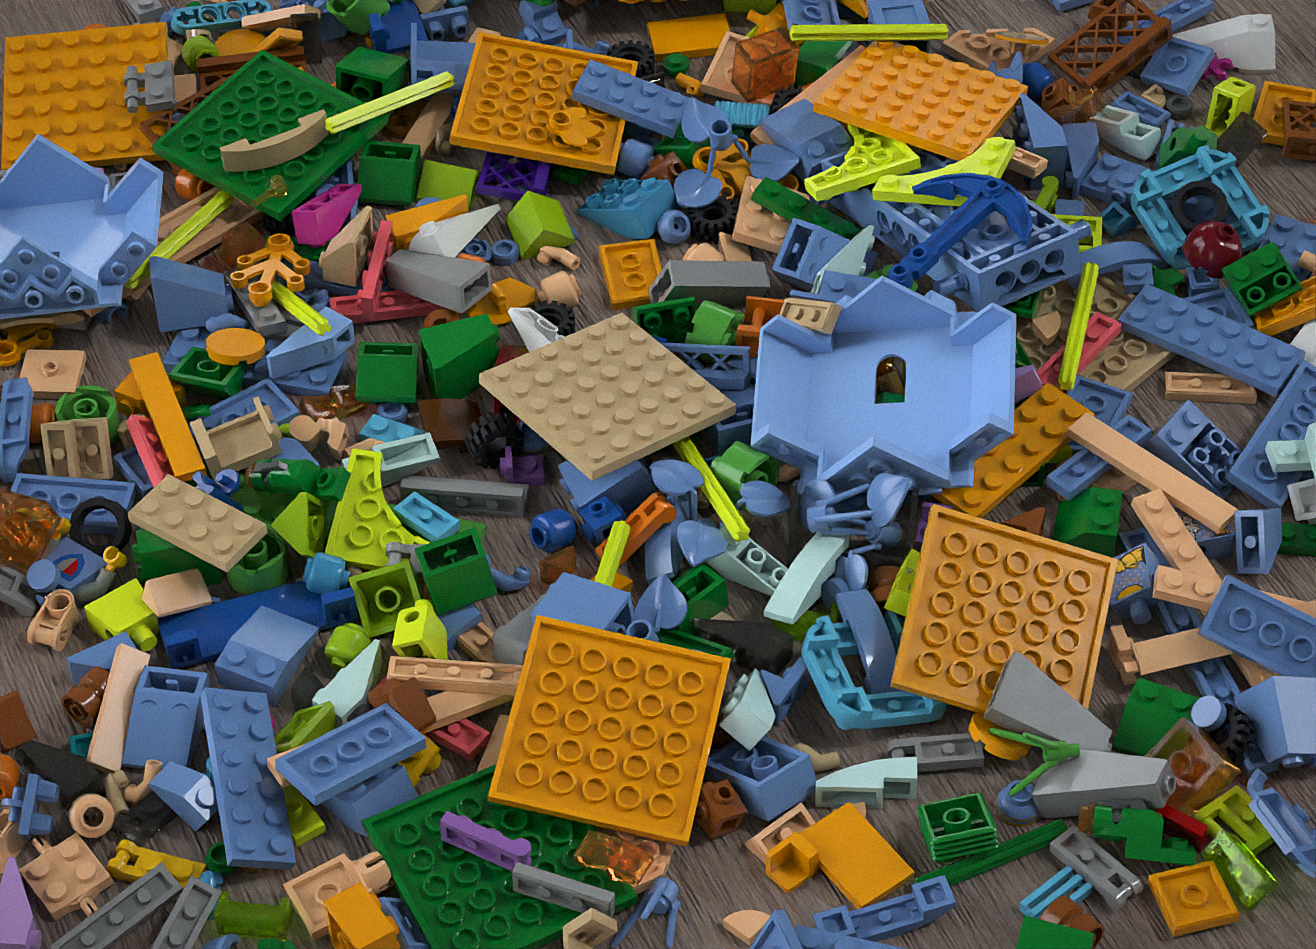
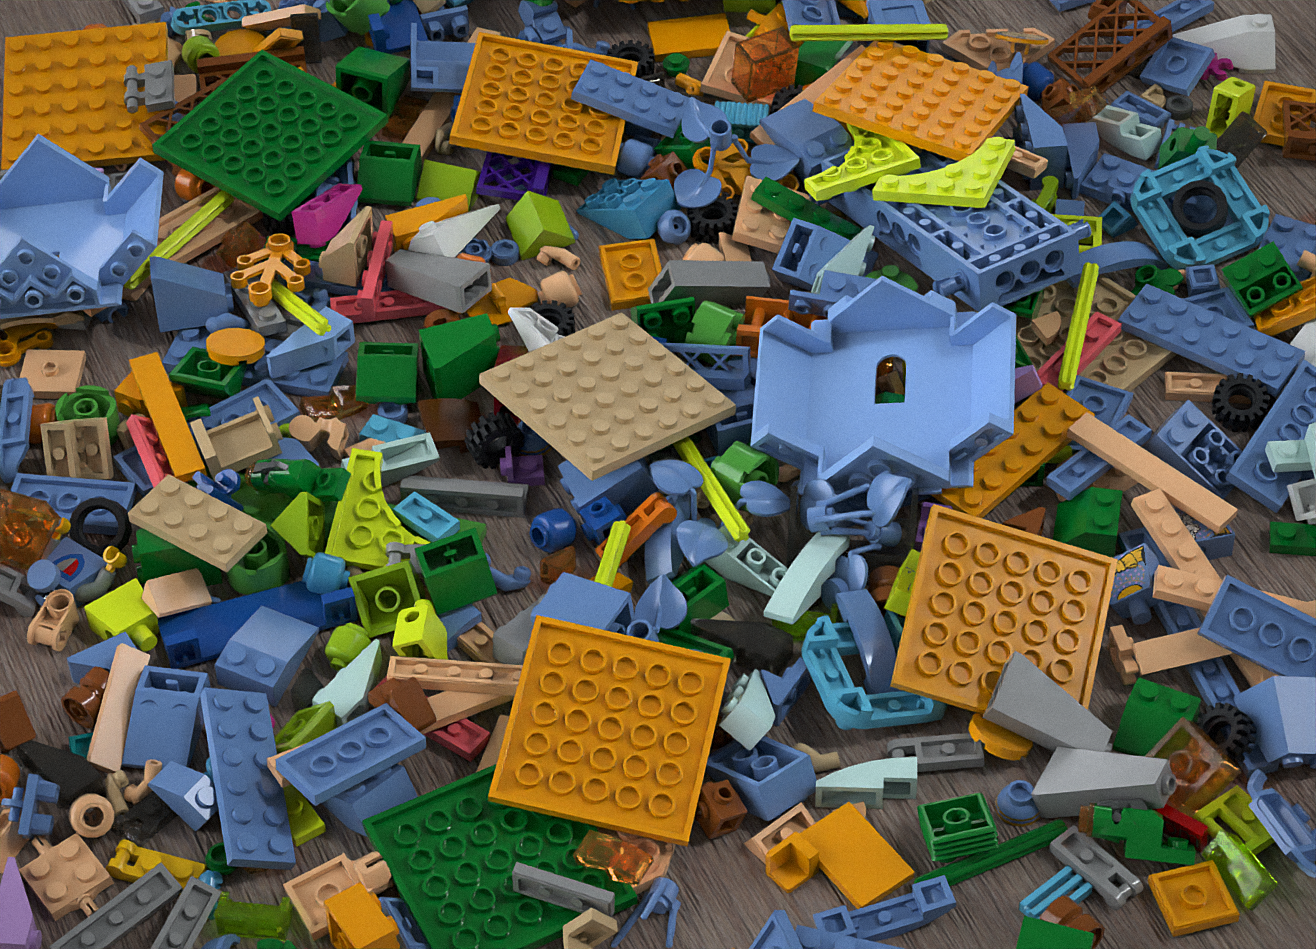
tan slope [220,109,329,172] -> none
clear yellow hand [250,175,288,207] -> none
neon yellow axle [325,71,455,134] -> none
yellow plate [396,734,441,787] -> none
medium lavender plate [440,811,532,871] -> none
light orange plate [546,107,602,147] -> none
light nougat tile [723,910,770,946] -> none
tan tile [779,297,842,335] -> none
blue piece [888,173,1032,289] -> none
bright green plant [989,727,1080,797] -> none
medium blue plate [1122,263,1154,294] -> none
dark red cylinder [1182,220,1242,279] -> none
medium blue tile [1191,695,1227,731] -> none
medium blue slope [1235,508,1282,574] -> none
none -> black tyre [1211,373,1269,432]

